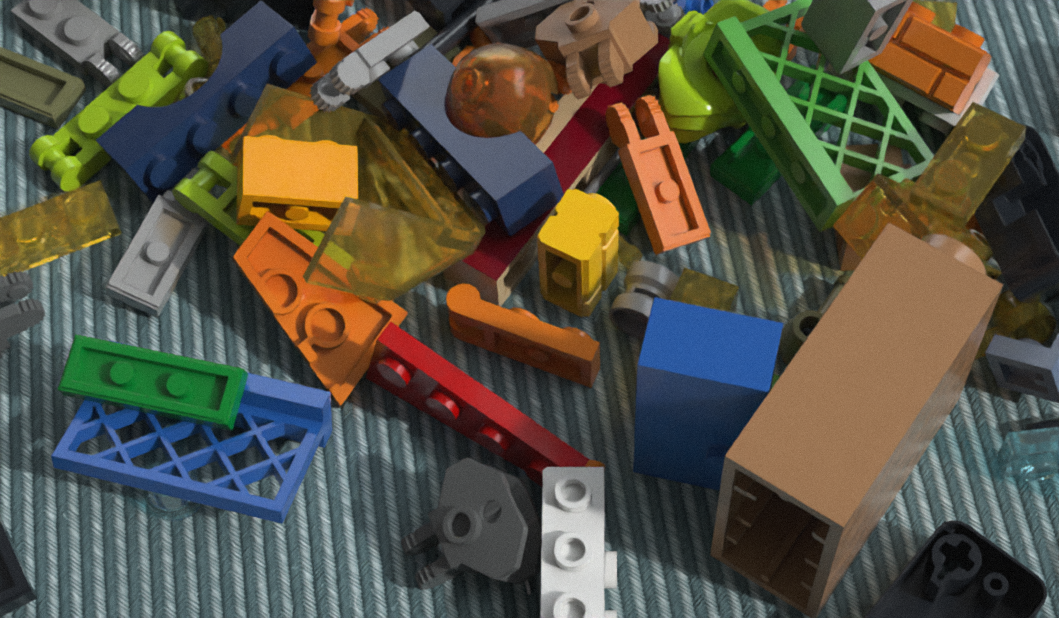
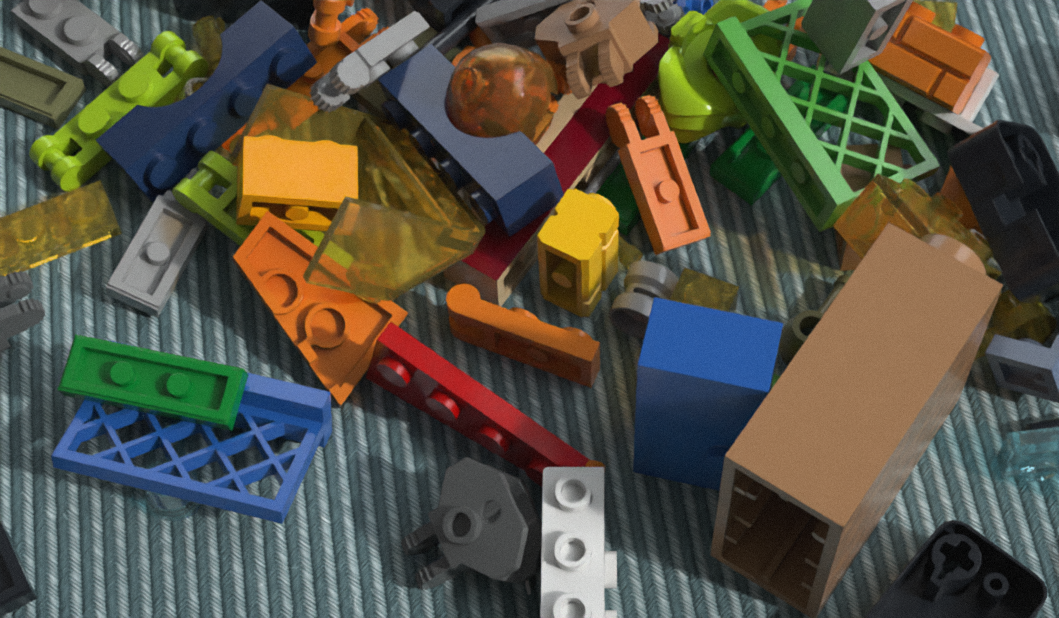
clear yellow plate [910,102,1026,229] -> none

